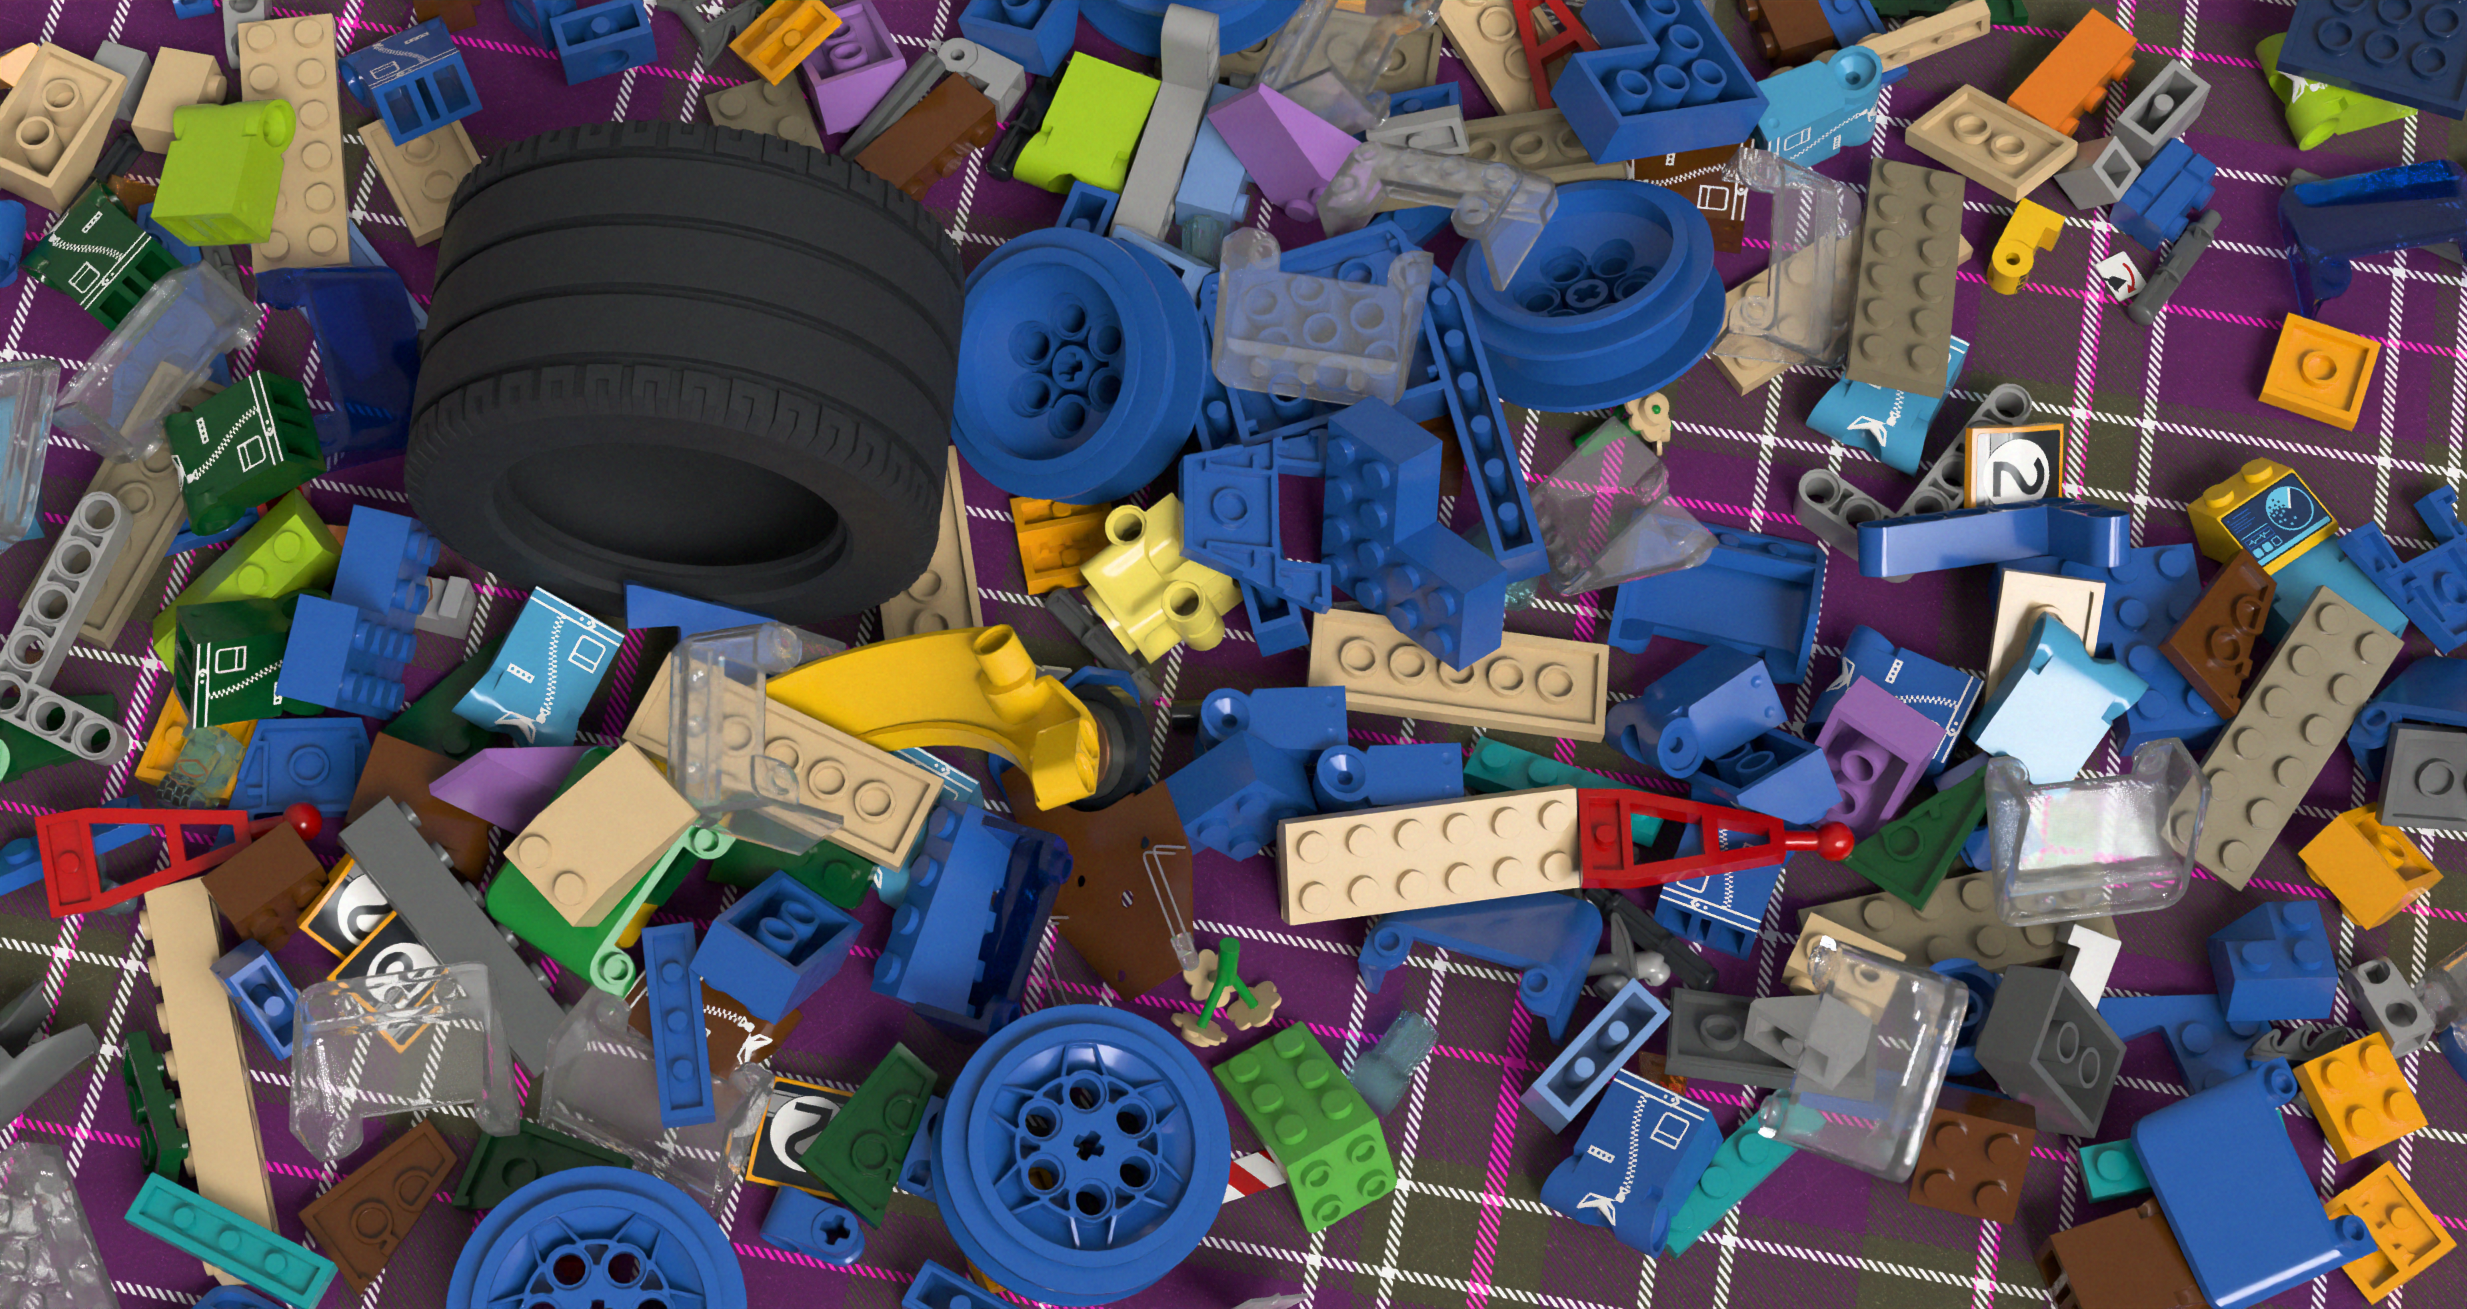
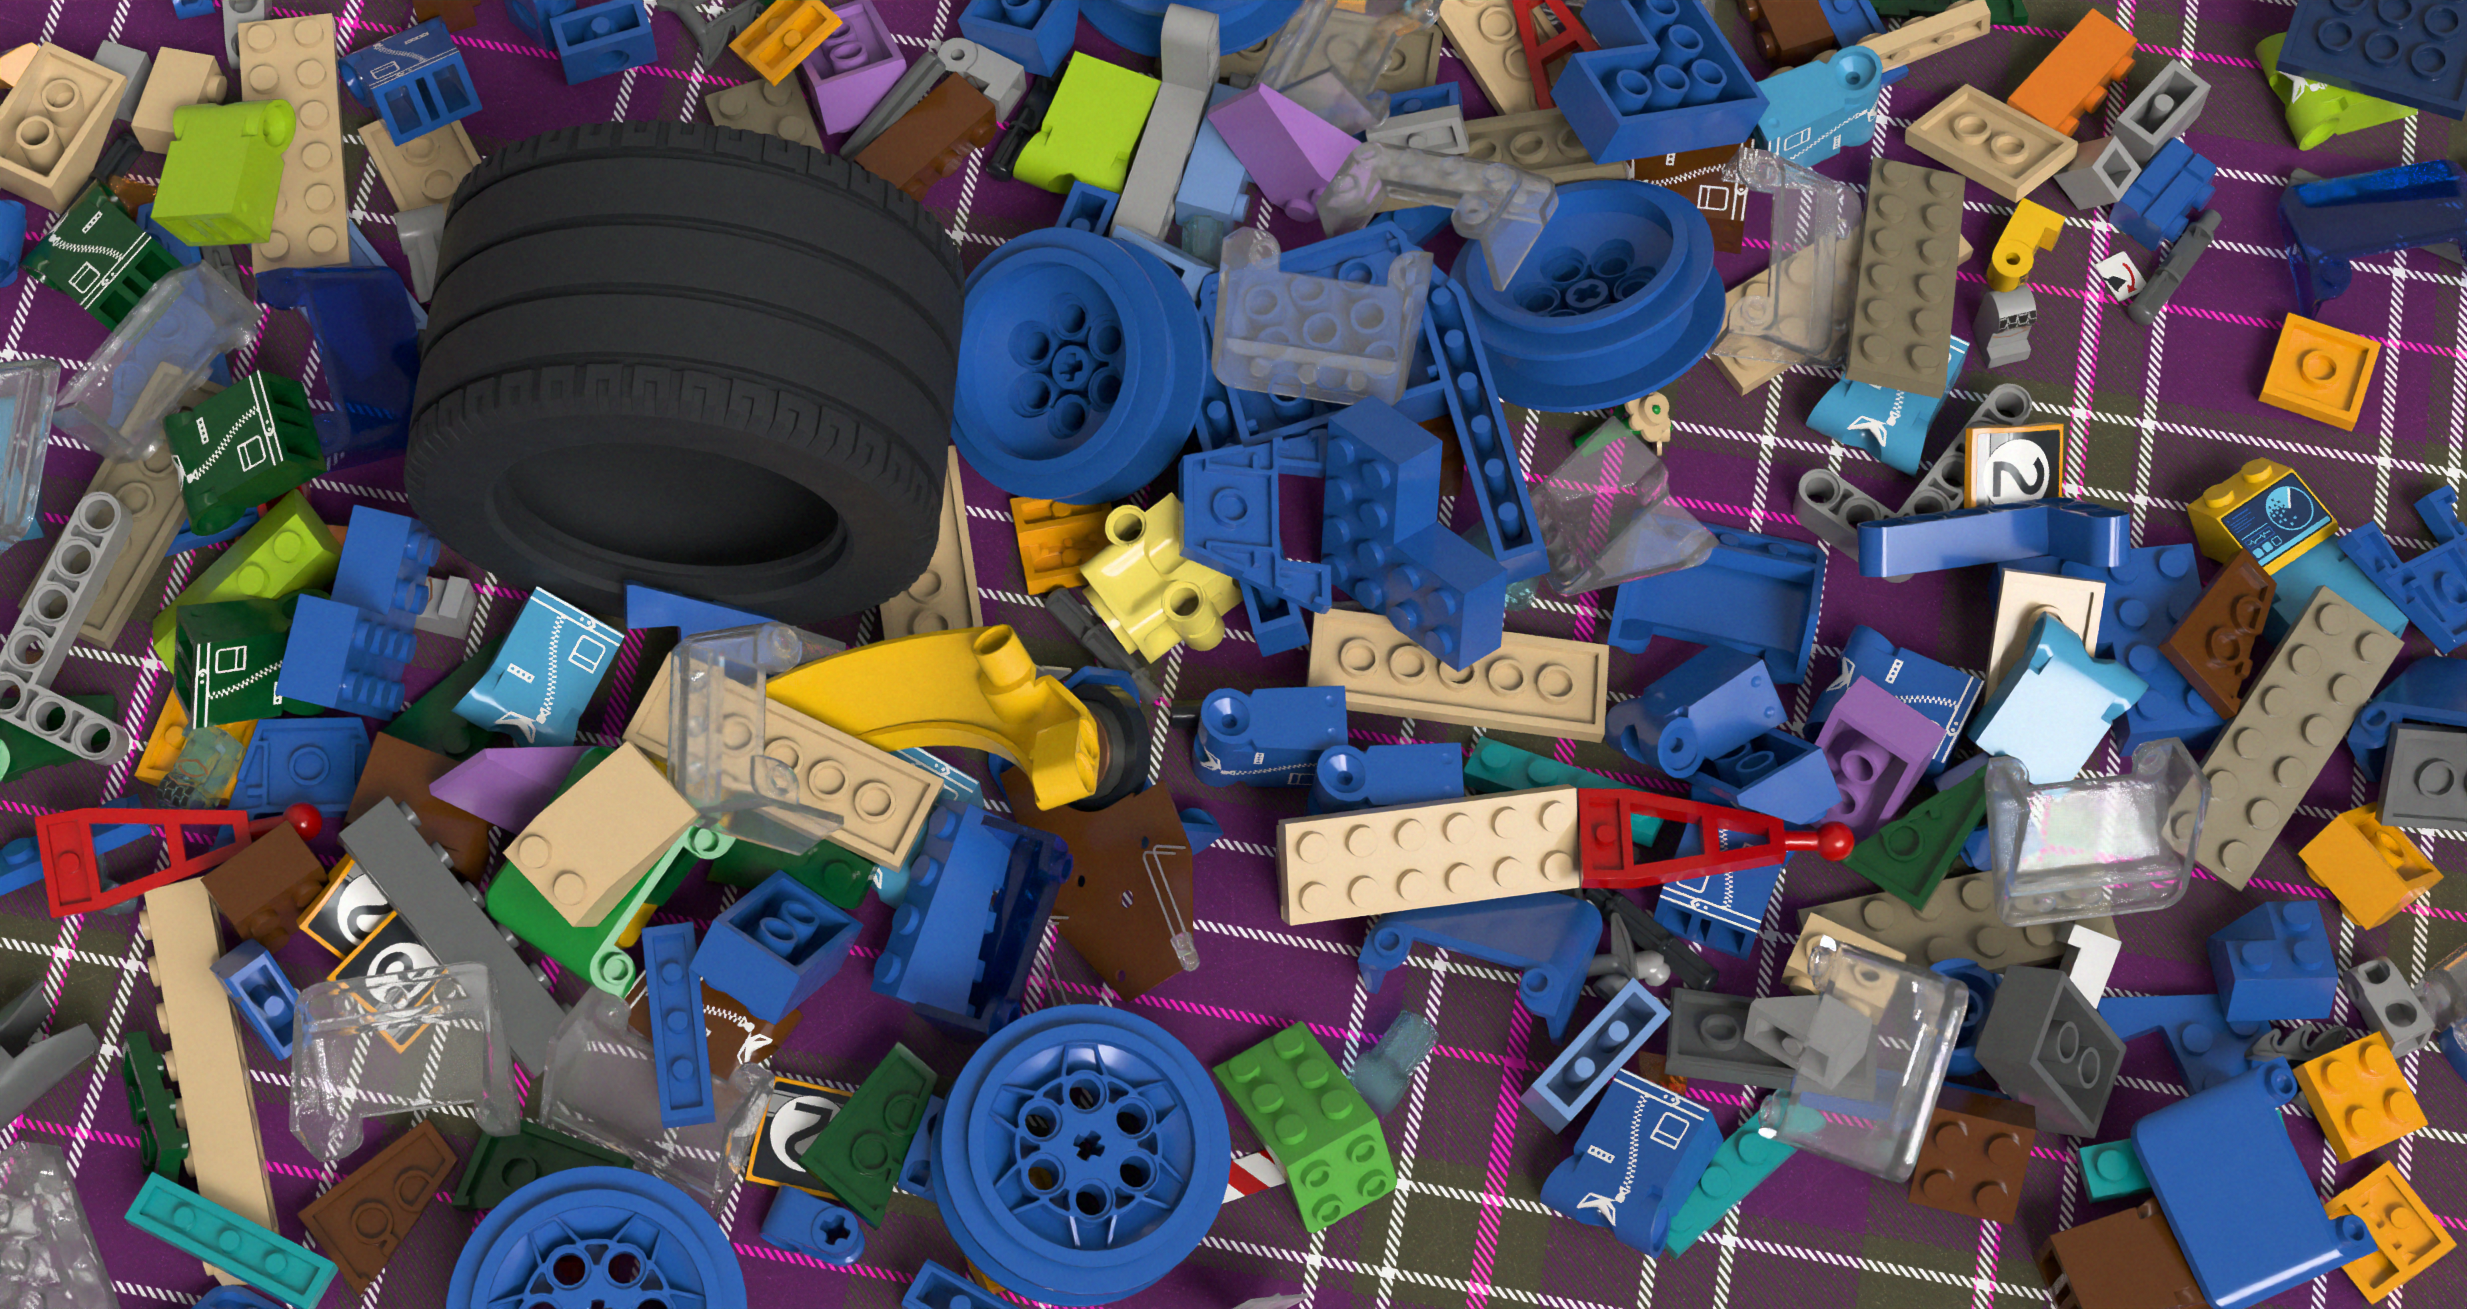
blue brick [1165,730,1318,862] -> none
tan plant [1171,937,1282,1047] -> none
none -> light grey piece [394,203,446,304]
none -> light grey leg [1972,284,2037,369]

